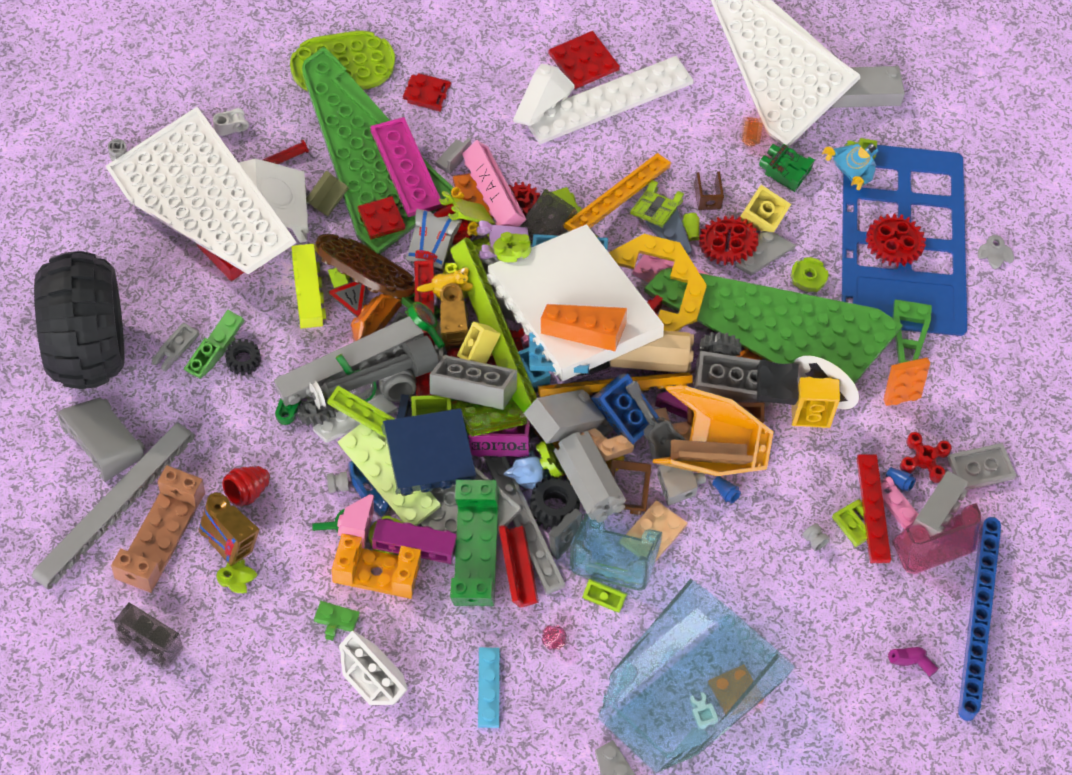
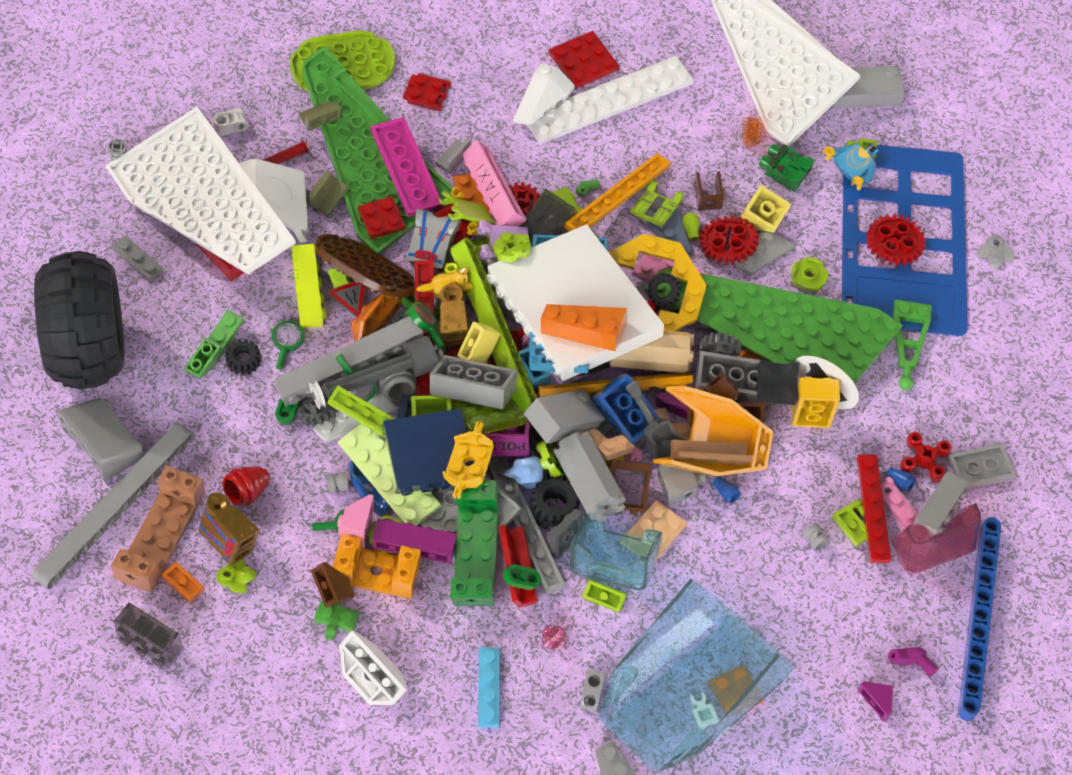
light grey hinge [152,323,199,371] -> none
orange plate [883,357,930,406] -> none
none -> light grey plate [111,235,163,282]
none -> orange plate [161,562,205,603]
none -> piece [272,321,304,370]
none -> olive panel [299,101,341,131]
none -> reddish brown slope [311,562,355,608]
none -> yellow plate [442,421,494,499]
none -> green plate [503,565,541,590]
none -> bright green arm [576,180,599,197]
none -> light grey leg [580,669,606,712]
none -> bright pink plate [625,445,643,462]
none -> black tyre [647,273,681,307]
none -> reddish brown slope [701,372,739,401]
none -> magenta slope [858,681,893,722]

